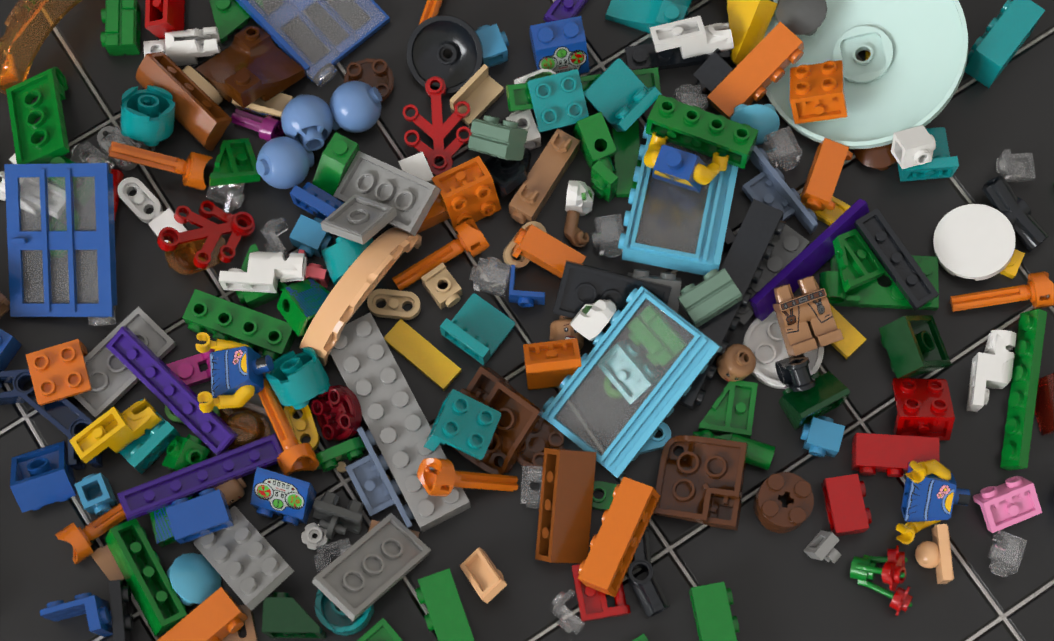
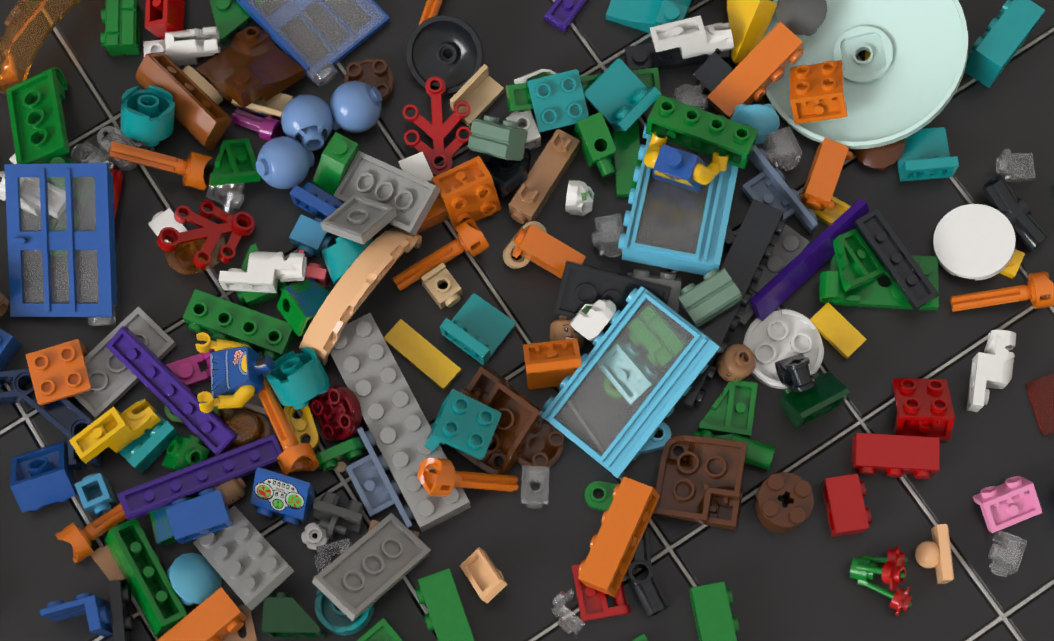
white plate [117,177,163,223] -> none
clear bracket [260,217,289,260] -> none
tan plate [367,289,421,320] -> none
clear brick [470,257,511,298] -> none
dark azure brick [476,24,509,68] -> none
blue bracket [509,264,545,307] -> none
blue slope [529,16,590,75] -> none
dark orange brick [535,448,597,563] -> none
medium nougat arm [564,210,589,247] -> none
green plate [590,160,618,203] -> none
medium nougat hips [772,276,844,356] -> none
dark azure brick [800,416,845,457] -> none
light grey tile [803,530,842,564] -> none
dark green slope [879,315,952,379] -> none
white brick [891,125,936,169] -> none
torso [896,459,970,544] -> none
green plate [1000,309,1047,471] -> none

